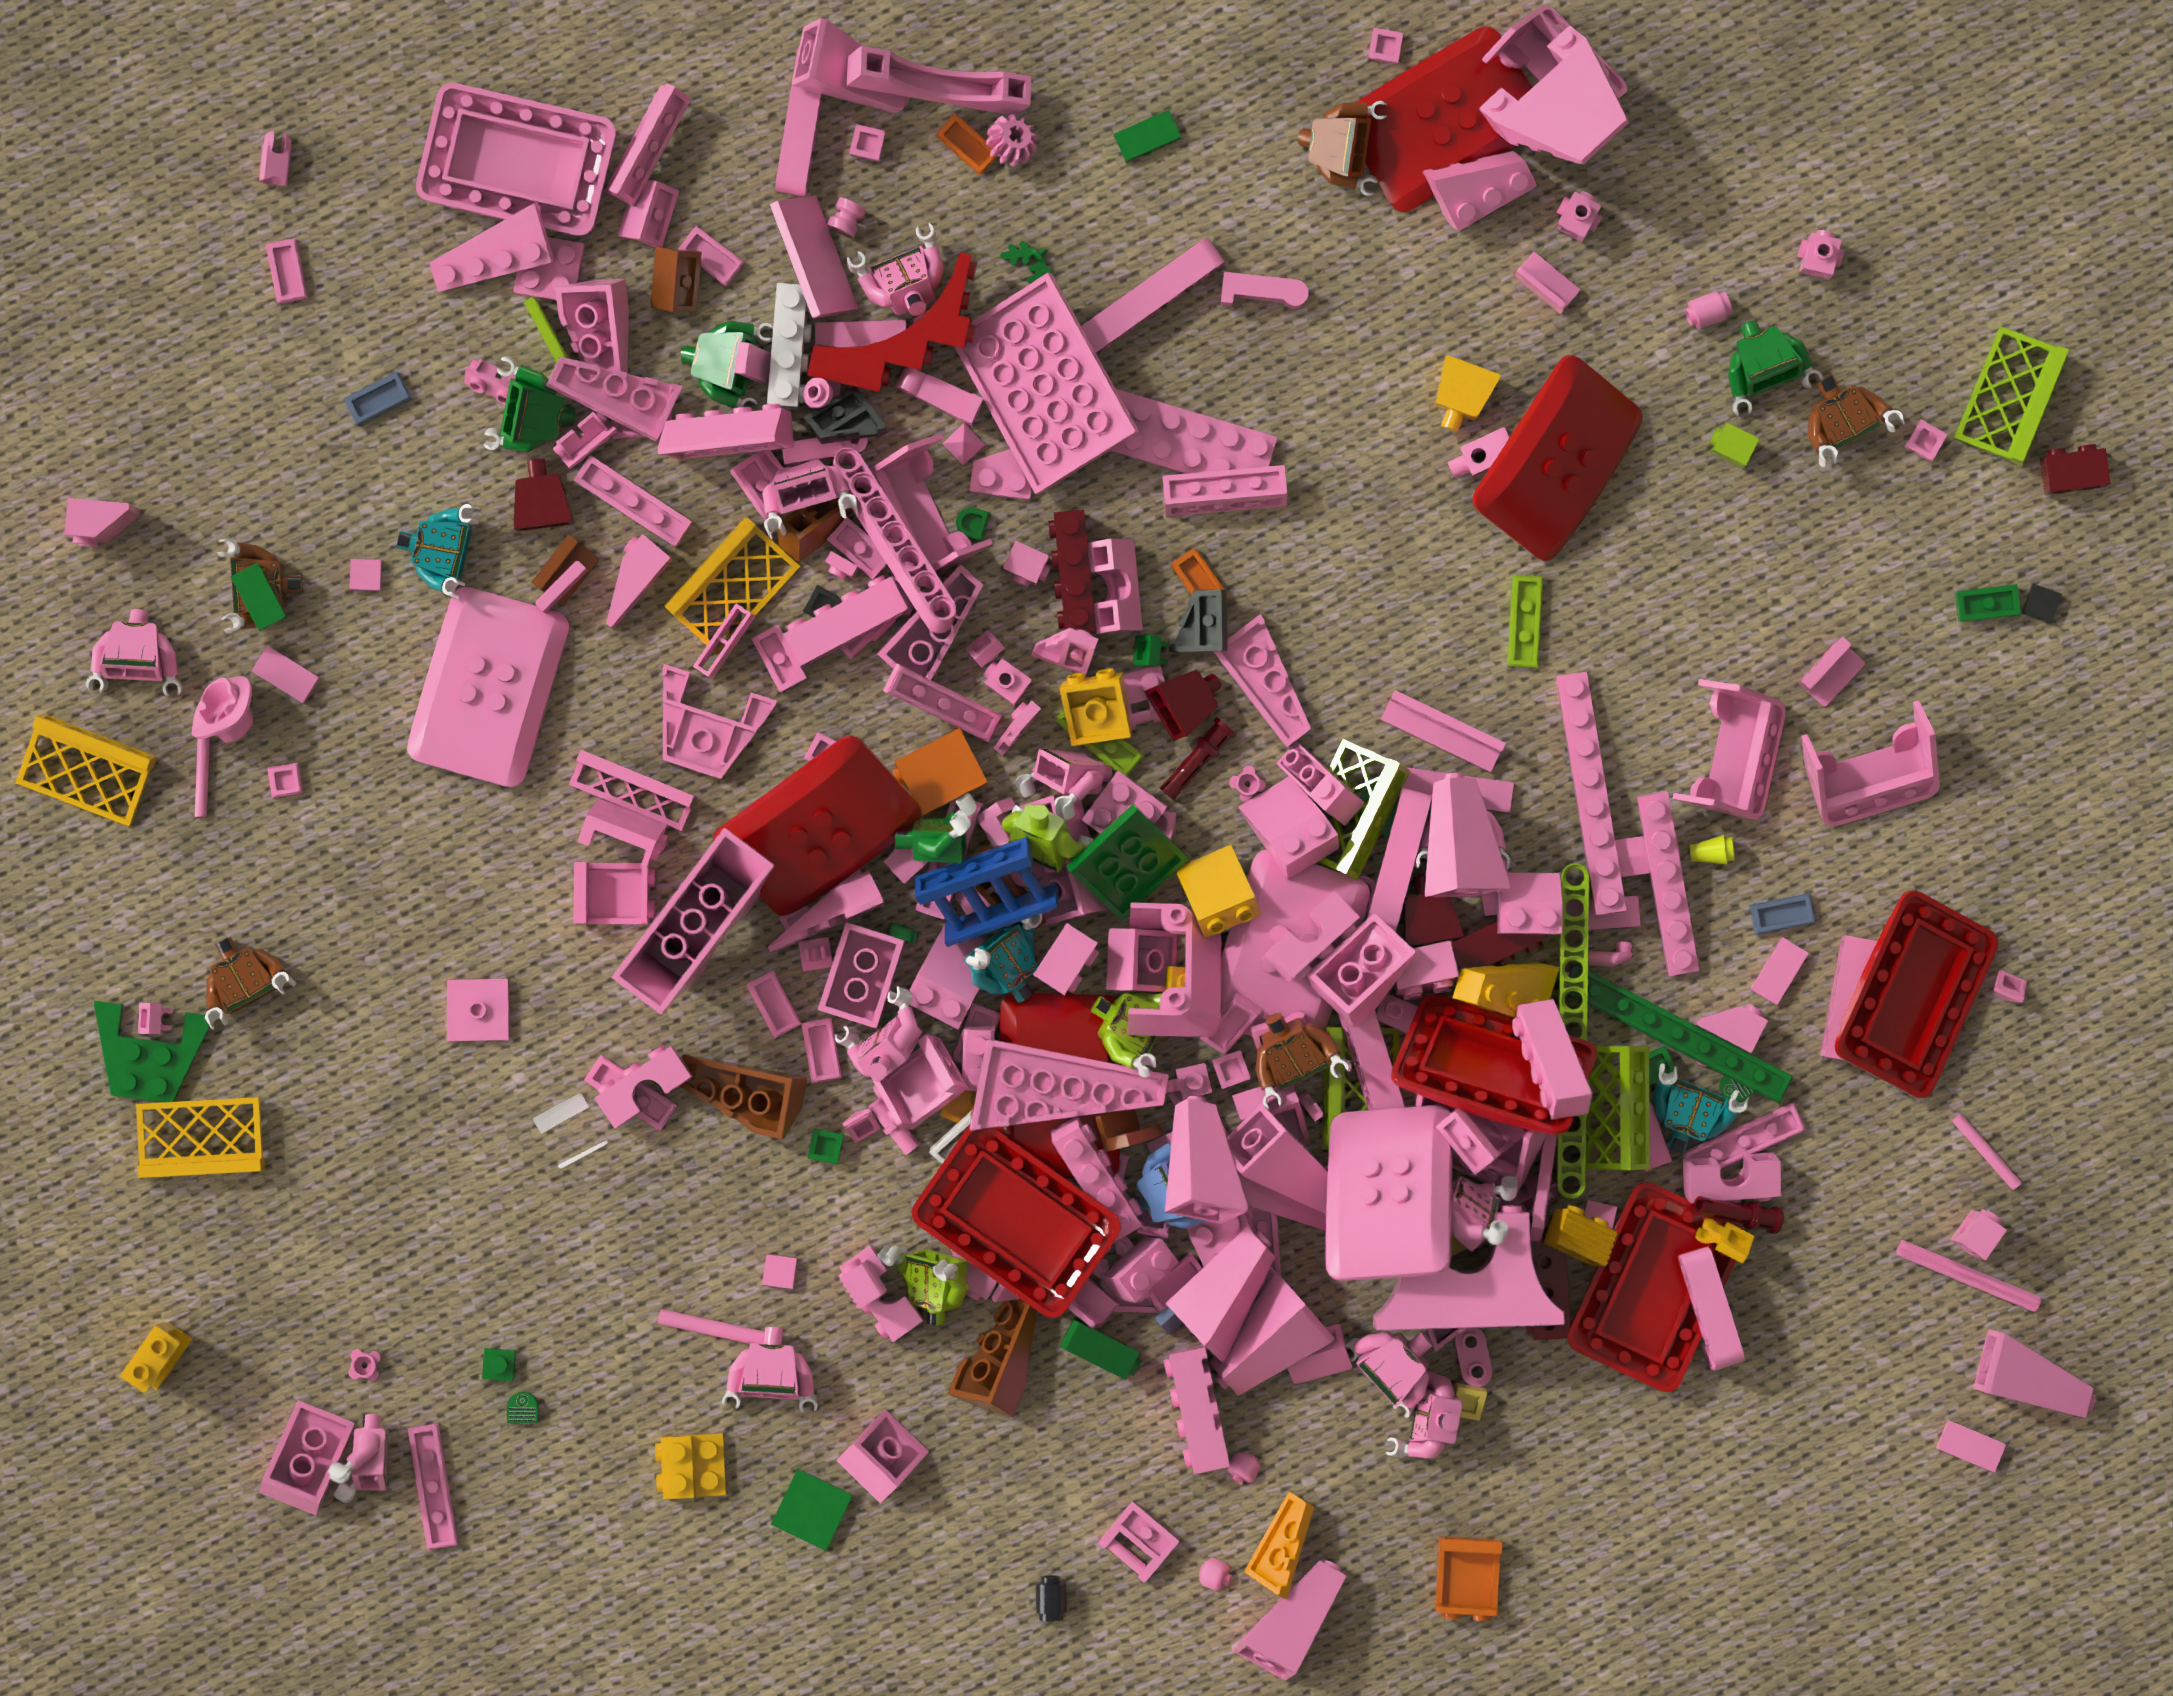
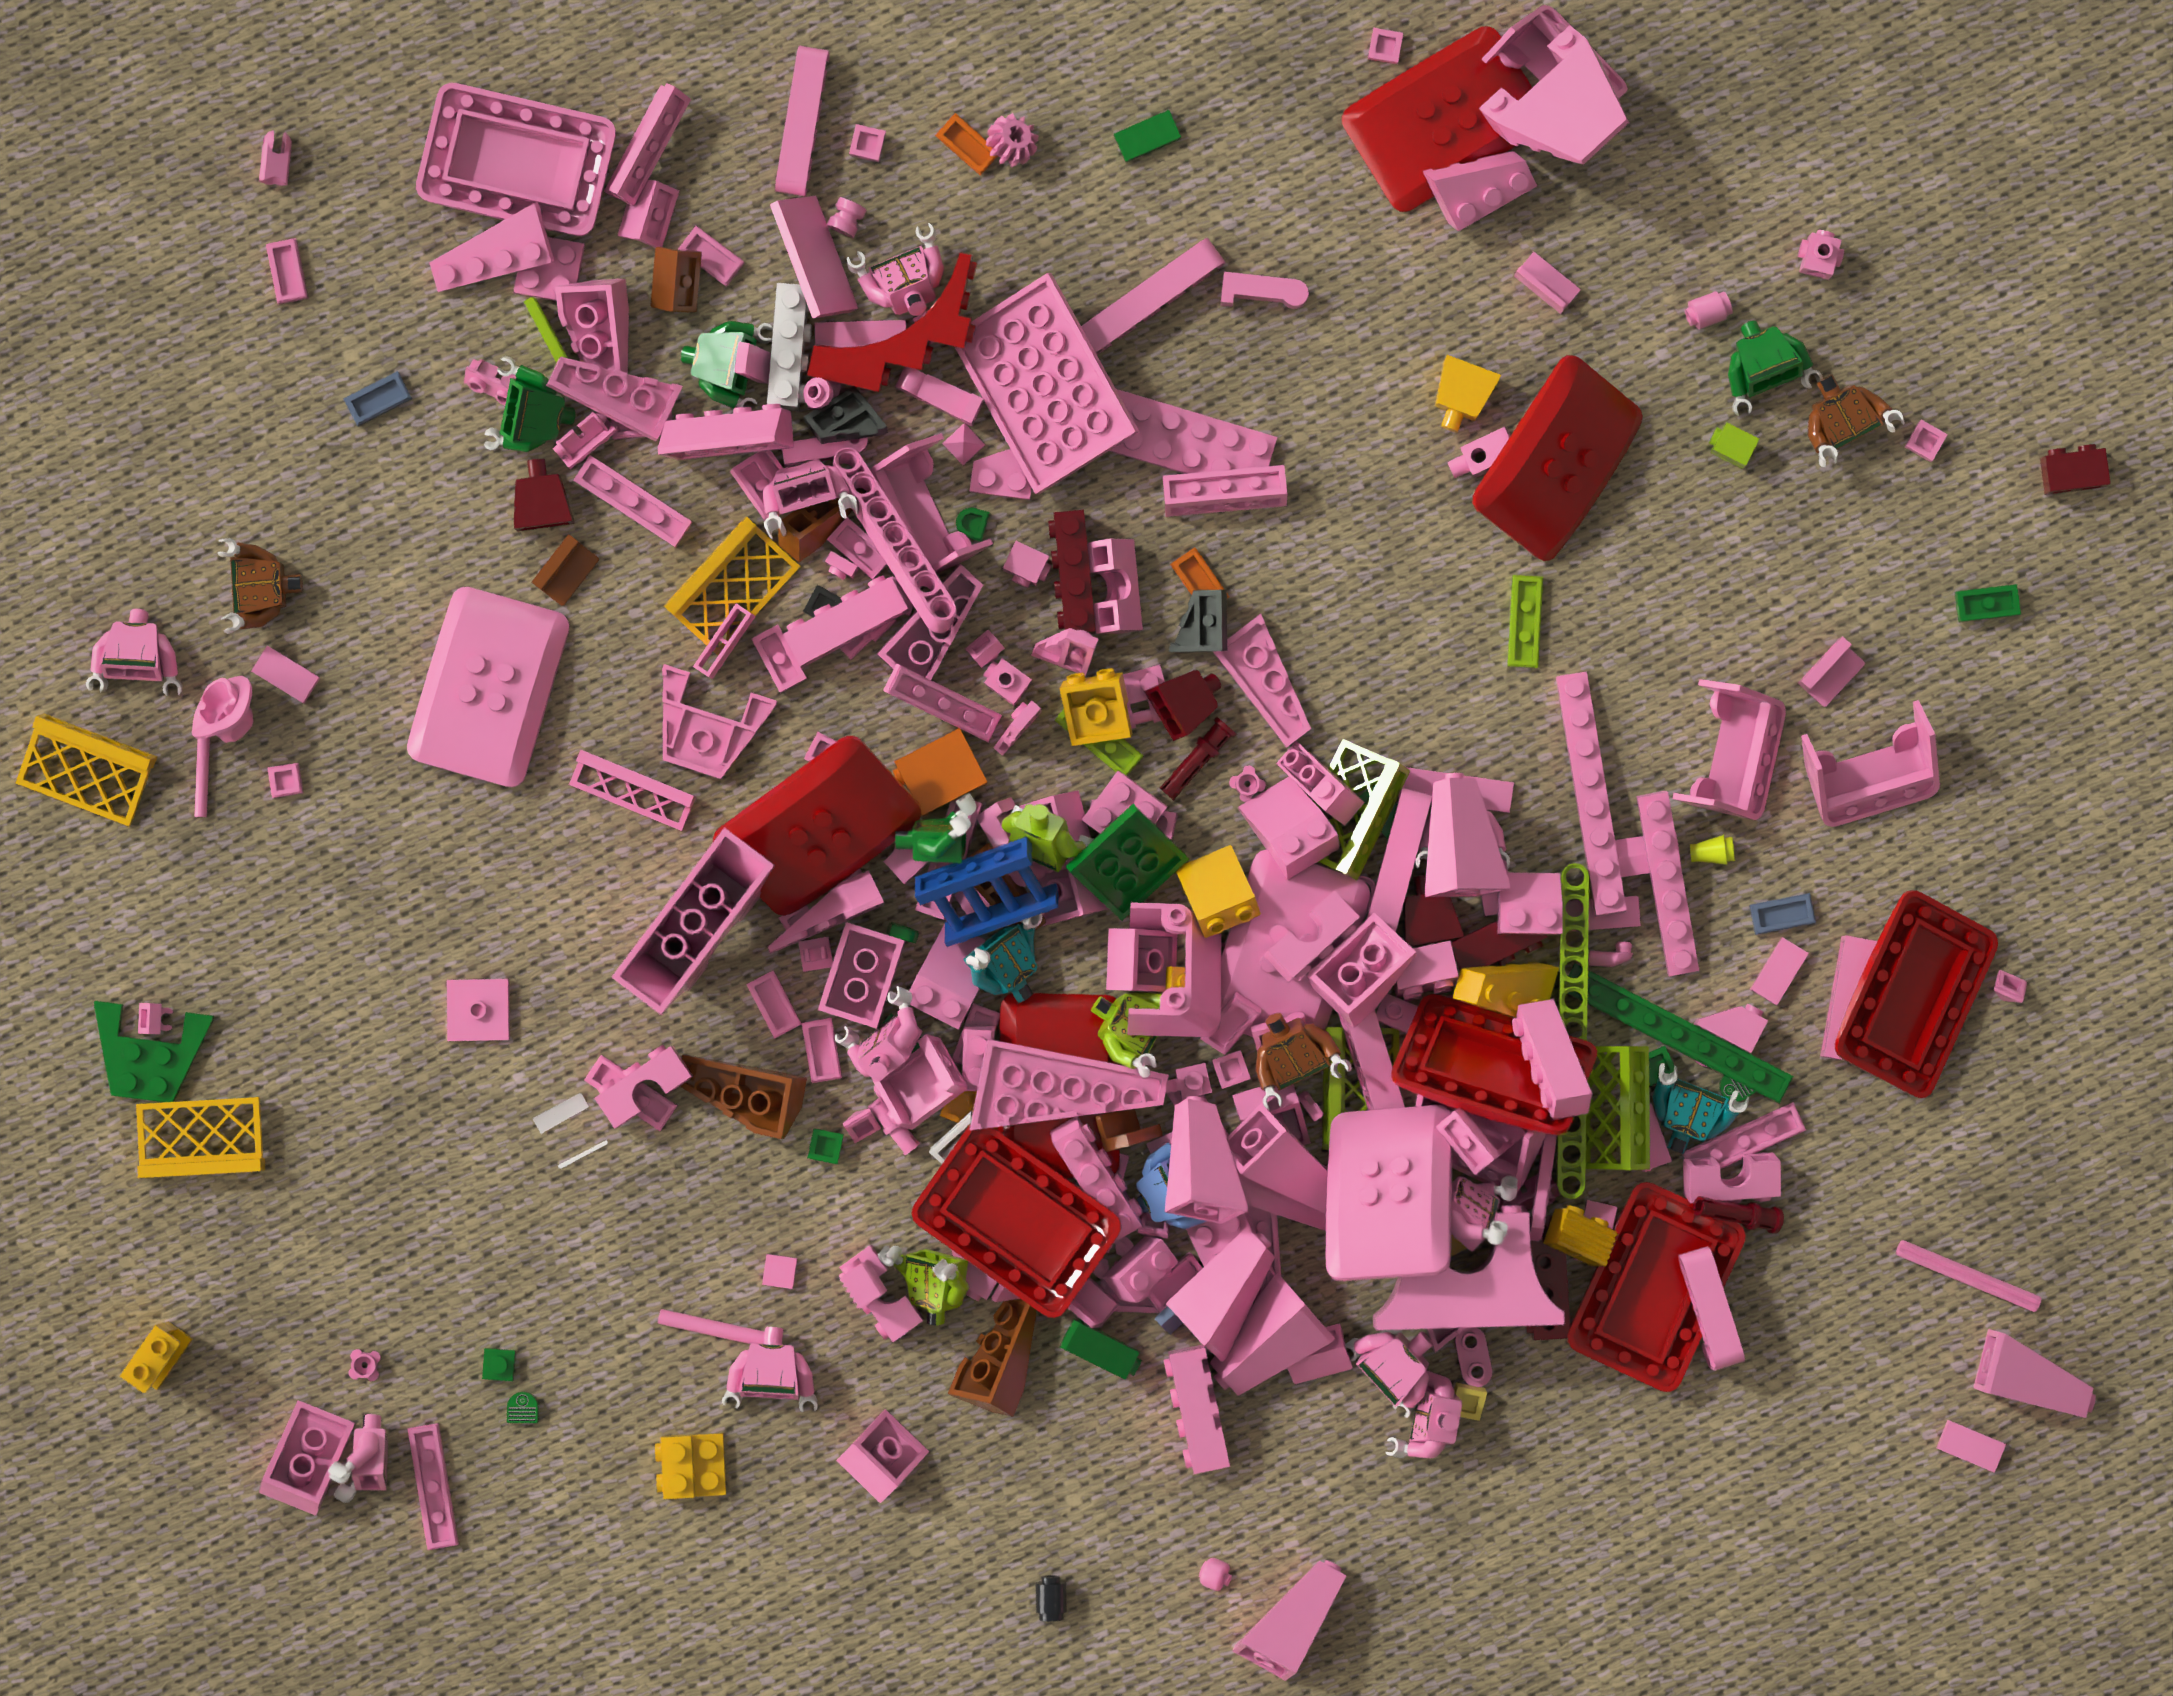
bright pink slope [64,498,140,548] -> none
dark orange torso [205,937,296,1029] -> none
green tile [231,562,287,632] -> none
bright pink tile [349,559,382,591] -> none
teal torso [397,504,480,599] -> none
bright pink tile [535,561,589,613] -> none
bright pink panel [574,862,656,924] -> none
bright pink panel [577,798,669,868] -> none
bright pink slope [606,534,673,630] -> none
green tile [771,1468,853,1551] -> none
bright pink slope [791,18,910,113] -> none
bright pink arch [847,46,1031,116] -> none
green animal [1000,241,1052,284] -> none
bright pink torso [1015,748,1112,820] -> none
bright pink piece [1033,923,1099,996] -> none
bright pink plate [1097,1501,1180,1583] -> none
green tile [1133,635,1169,667] -> none
bright pink piece [1227,1452,1261,1485] -> none
light orange wing [1244,1492,1314,1600] -> none
dark orange torso [1298,101,1387,196] -> none
bright pink fence [1380,690,1506,773] -> none
orange panel [1435,1536,1502,1621] -> none
bright pink brick [1555,191,1603,243] -> none
yellow plate [1695,1218,1754,1264] -> none
bright pink brick [1950,1209,2007,1260] -> none
bright pink bar [1952,1113,2022,1190] -> none
lime fence [1954,326,2069,467] -> none
pearl dark grey tile [2022,584,2062,623] -> none

